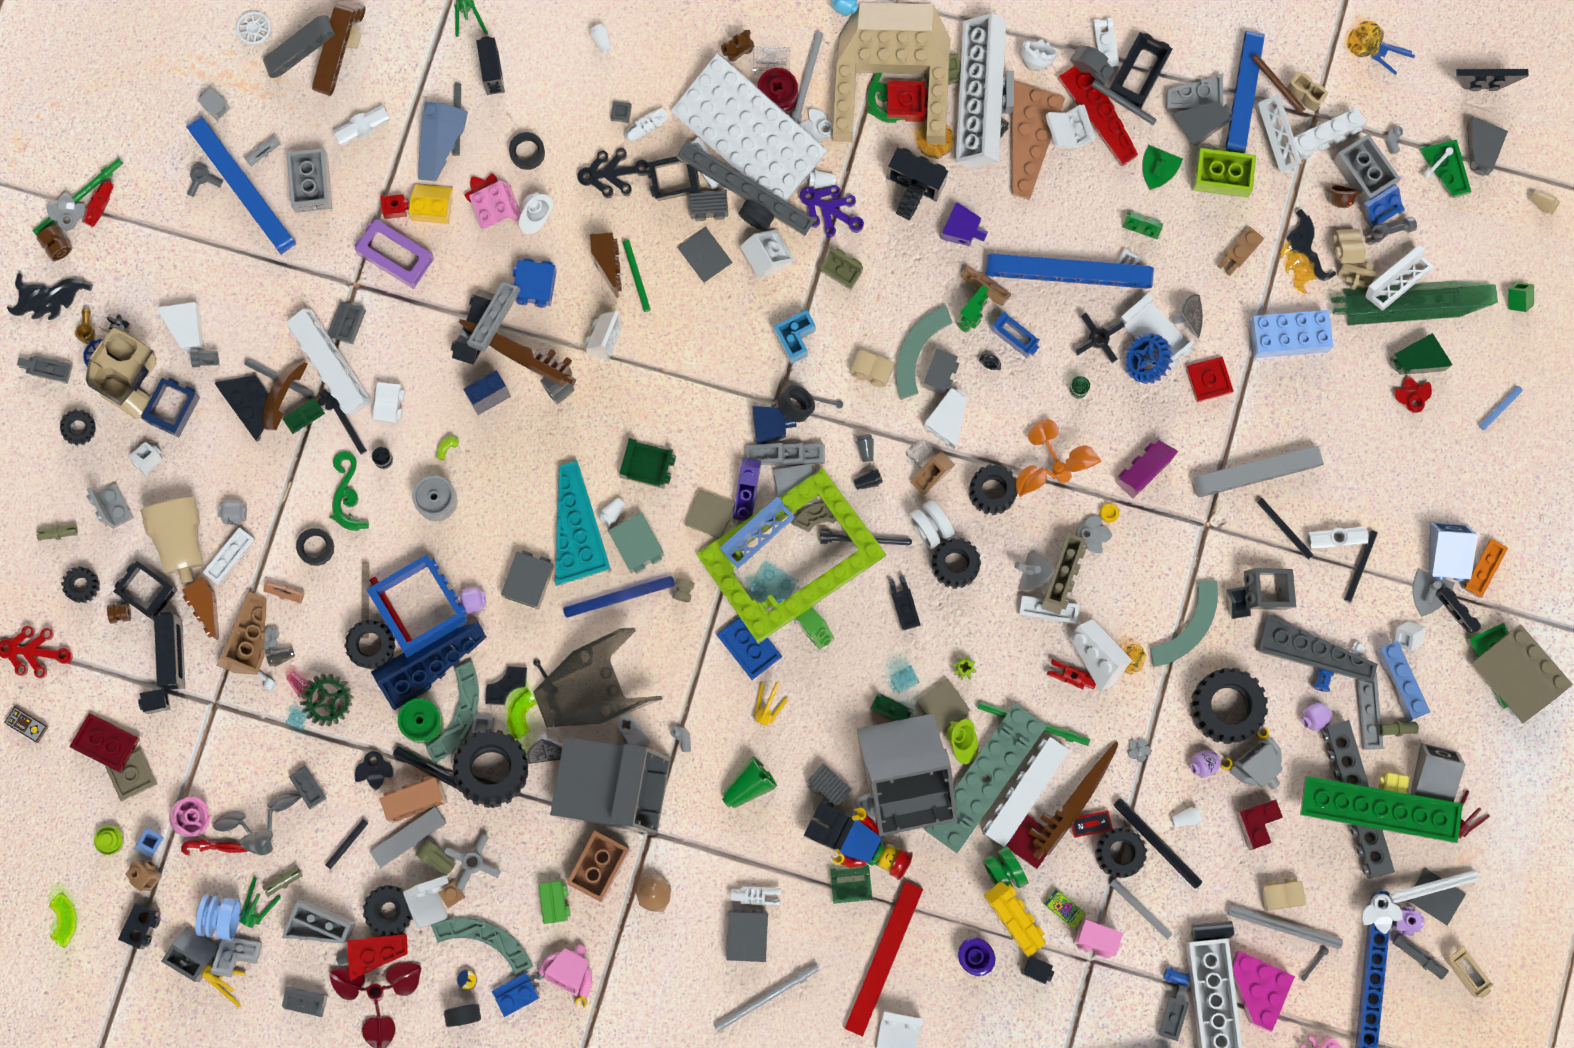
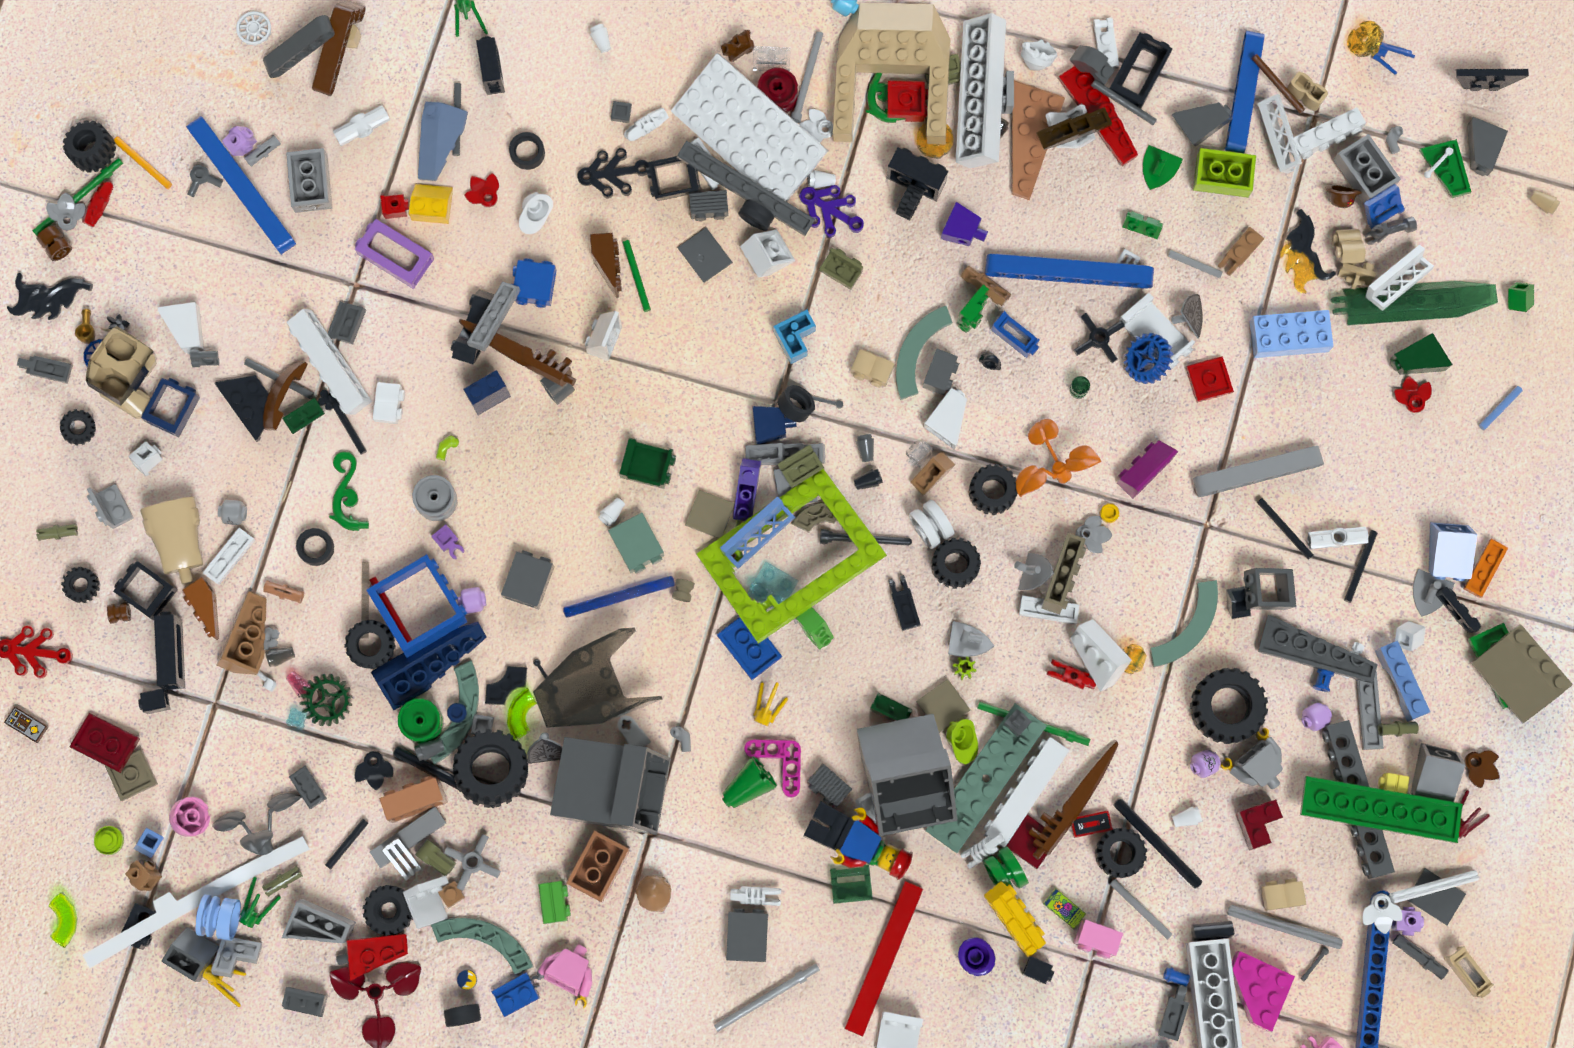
red piece [181,838,250,856] -> none
light grey brick [198,88,230,121] -> none
black wheel [372,447,393,469] -> none
bright pink bracket [469,180,521,229] -> none
teal wing [555,461,611,586] -> none
clear light blue brick [888,665,920,695] -> none
light grey plant [1128,739,1152,762] -> none
light grey wing [1166,74,1223,110] -> none
none -> black tyre [63,120,116,173]
none -> white sticker [82,836,310,968]
none -> light orange bar [114,136,172,189]
none -> lavender brick [222,126,257,156]
none -> white tile [382,837,422,881]
none -> dark grey cone [414,739,445,762]
none -> medium lavender plate [431,524,465,560]
none -> dark blue tile [447,703,467,723]
none -> dark pink beam [744,740,801,798]
none -> olive plate [777,445,824,488]
none -> light grey shield [948,621,994,657]
none -> white hinge [960,834,1005,869]
none -> dark grey tile [1003,709,1032,737]
none -> dark brown slope [1036,107,1112,150]
none -> light grey bar [1168,250,1223,278]
none -> reddish brown plate [1464,750,1500,788]

